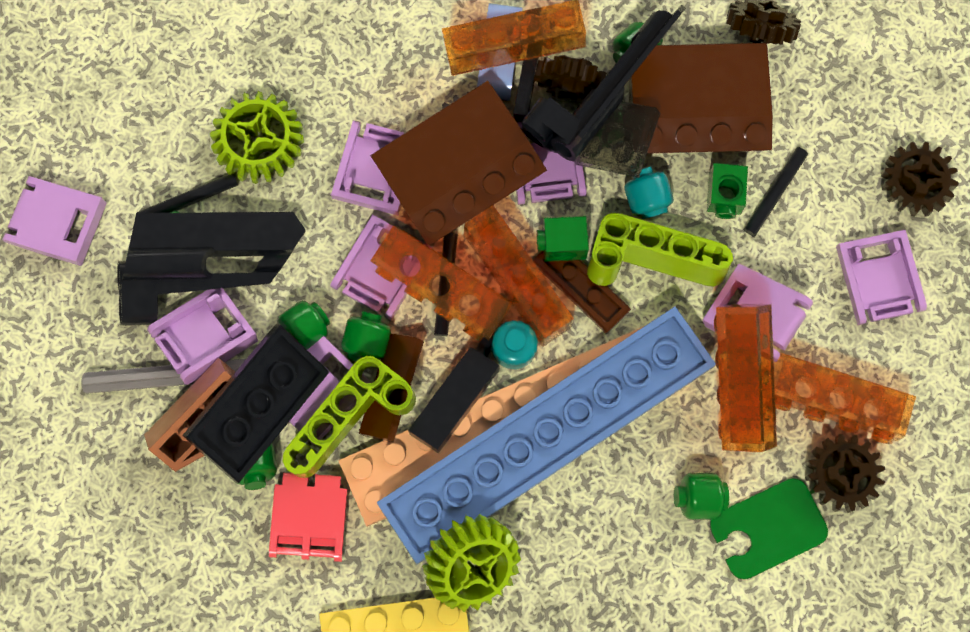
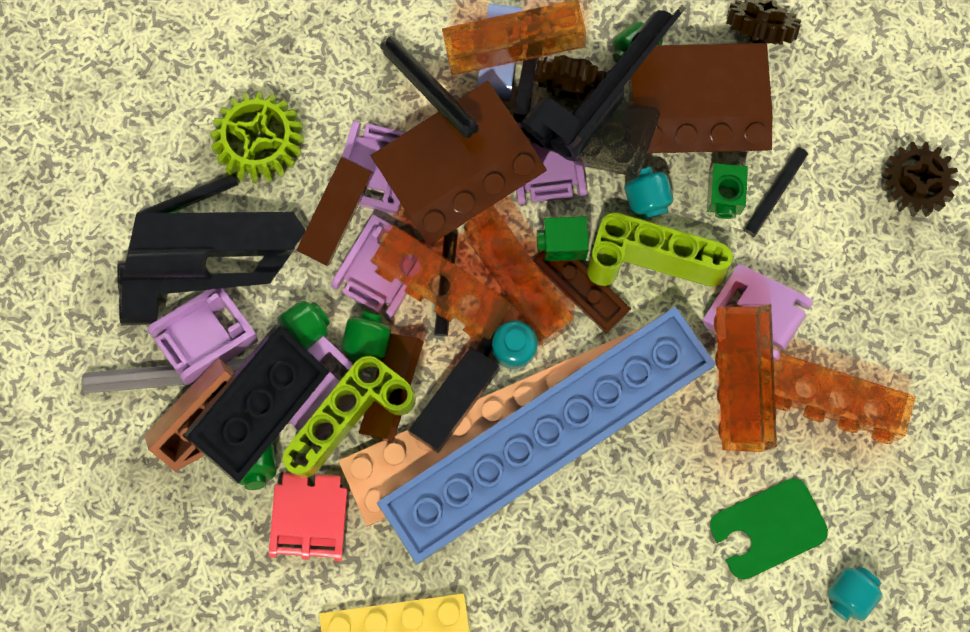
lavender container [2,176,107,266] -> none
lime gear [422,514,521,612] -> none
green head [673,473,729,520] -> none
dark brown gear [805,434,885,513] -> none
lavender container [836,230,927,325] -> none
none -> reddish brown tile [296,156,374,266]
none -> black axle [380,36,479,138]
none -> teal head [827,566,882,622]

